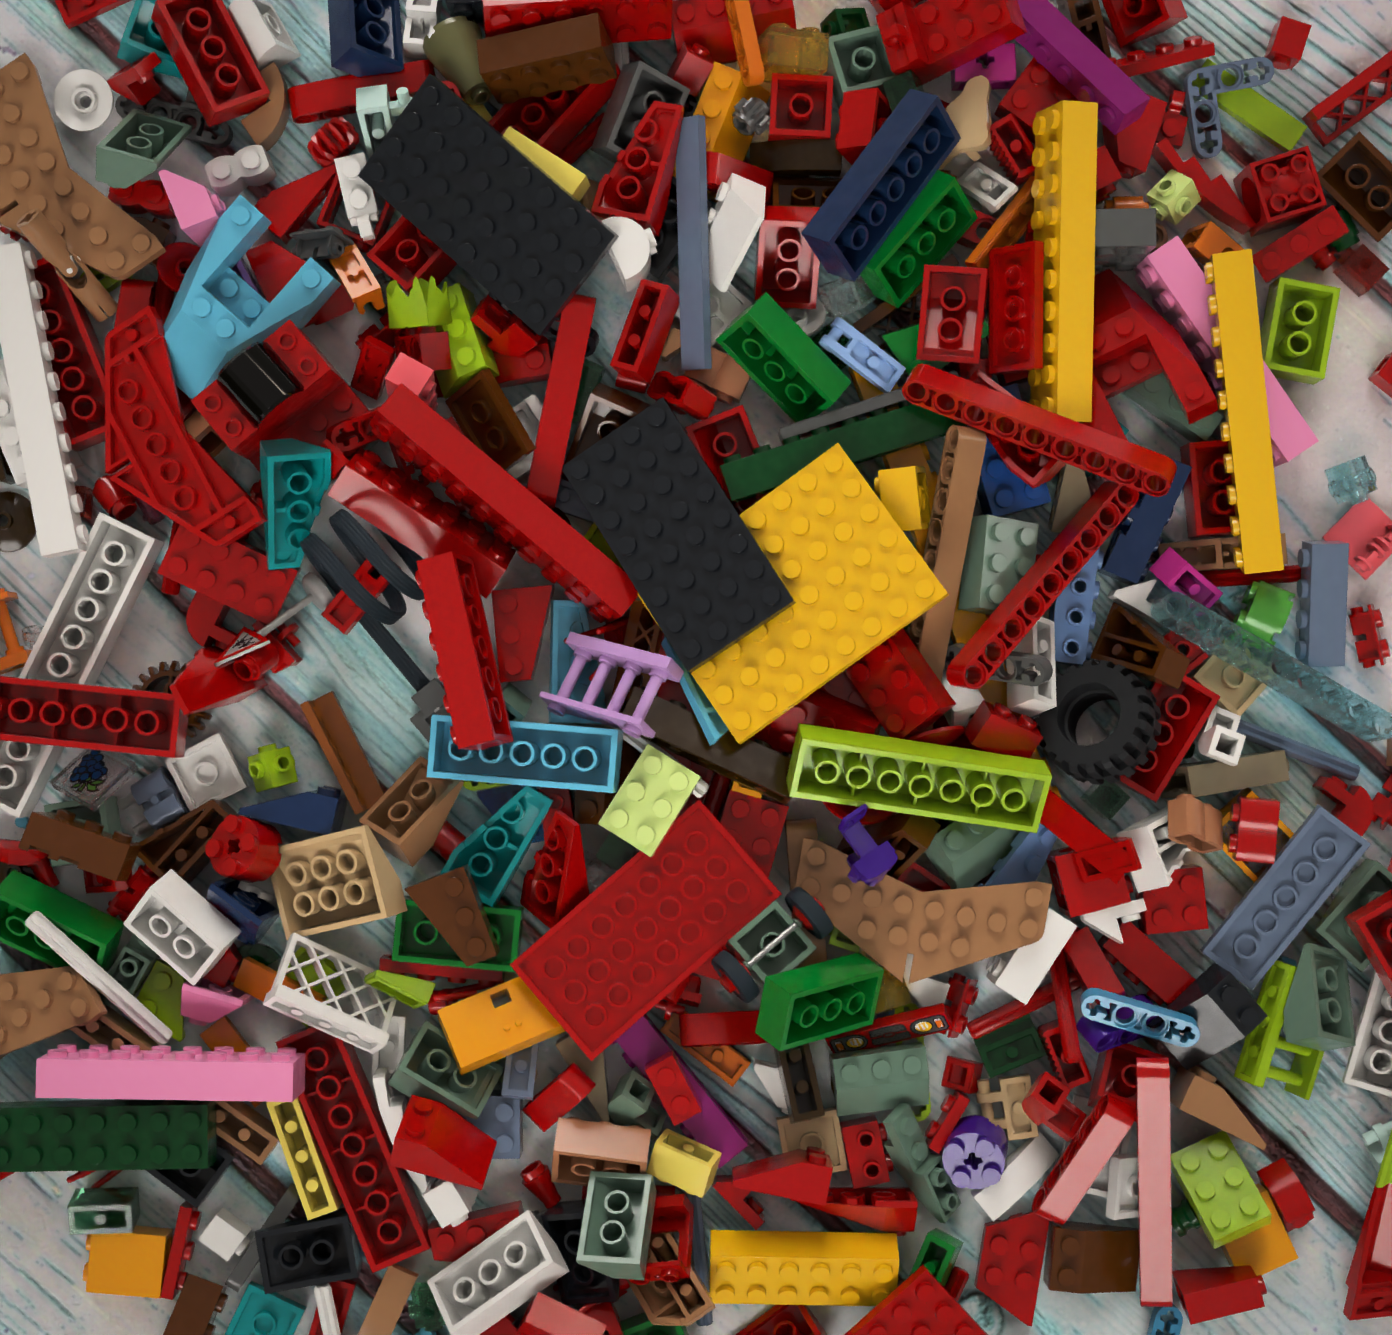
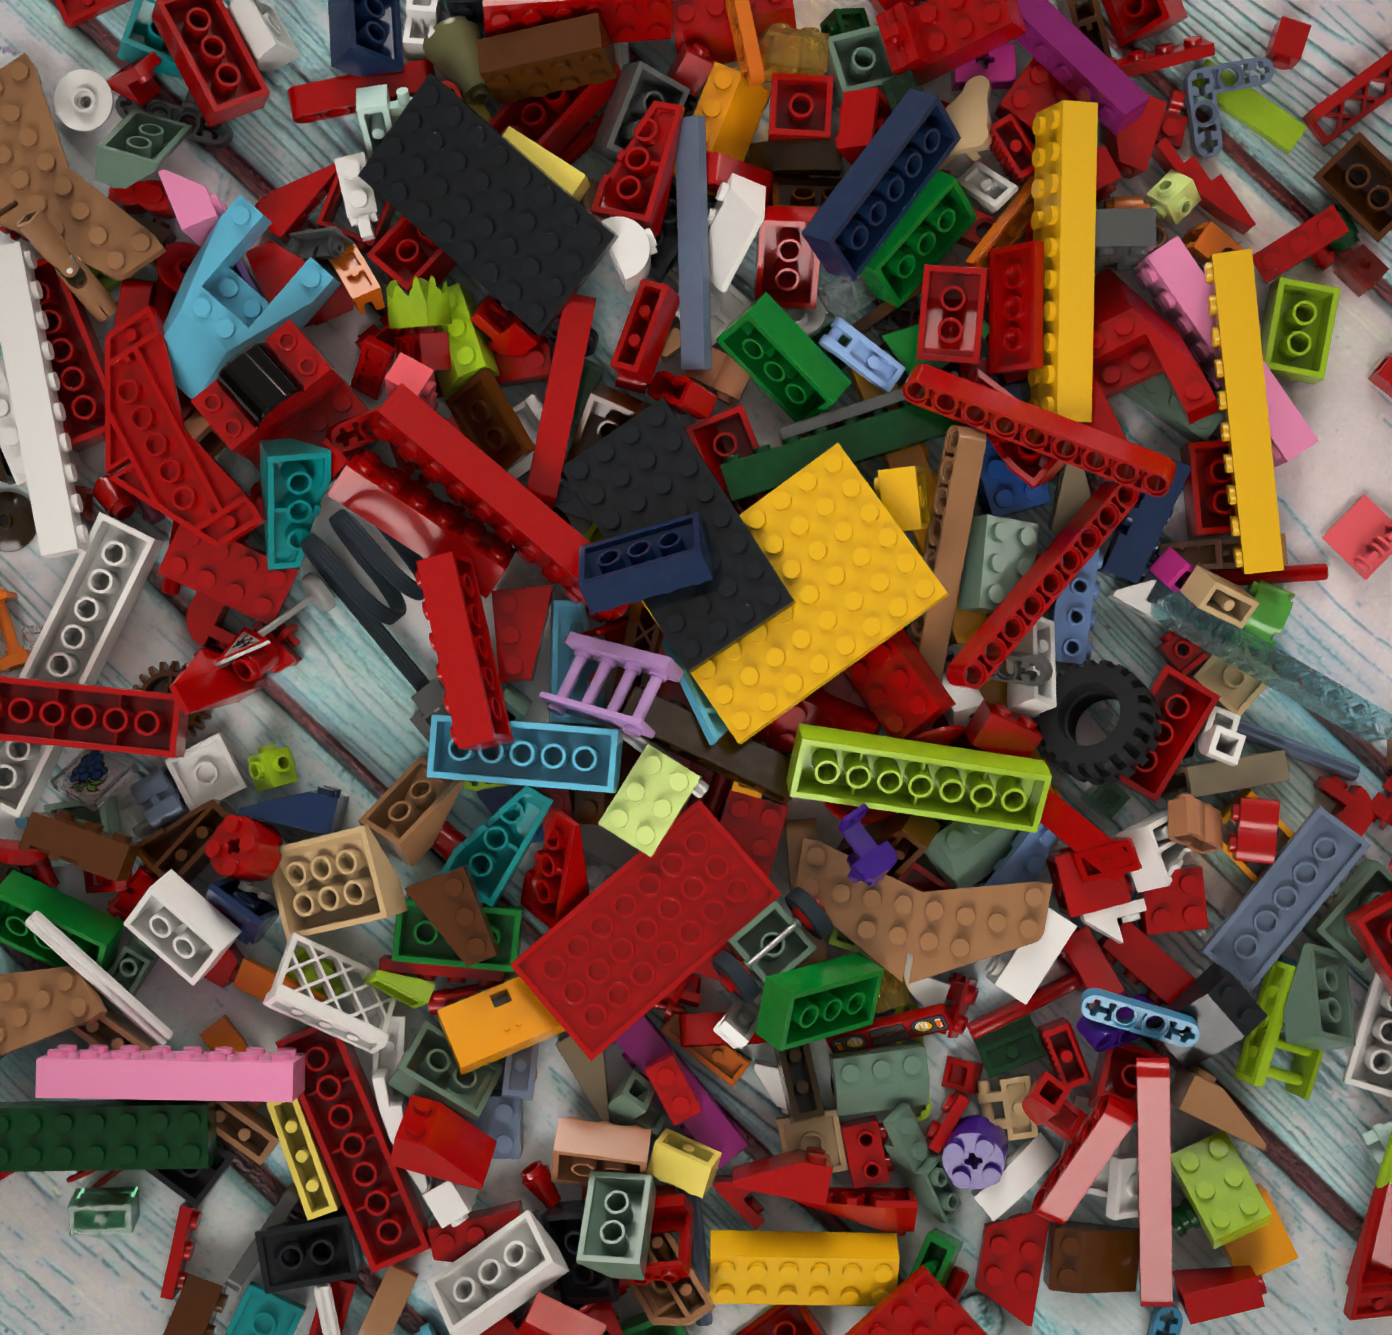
light orange brick [83,1222,174,1299] -> none
lime wing [137,959,187,1042] -> none
bright pink slope [181,978,255,1026] -> none
white brick [198,1207,252,1262] -> none
white brick [204,145,277,197] -> none
dark green tile [237,943,281,966] -> none
medium nougat brick [241,62,290,151] -> none
dark orange fence [300,691,385,815] -> none
red gear [307,116,360,168] -> none
red plate [321,559,401,635] -> none
clear green brick [408,1282,446,1331] -> none
red beam [522,1062,596,1132] -> none
clear green brick [595,832,638,870] -> none
dark grey gear [732,97,771,136] -> none
red axle [1050,949,1081,1064] -> none
reddish brown wedge [1090,602,1190,689] -> none
red brick [1233,146,1327,237] -> none
red brick [1256,1158,1315,1233] -> none
sand blue brick [1295,541,1349,667] -> none
clear light blue brick [1324,455,1378,506] -> none
red hinge [1348,604,1390,668] -> none
none -> dark blue slope [578,512,713,614]
none -> white slope [713,998,760,1049]
none -> tan brick [1180,565,1260,629]

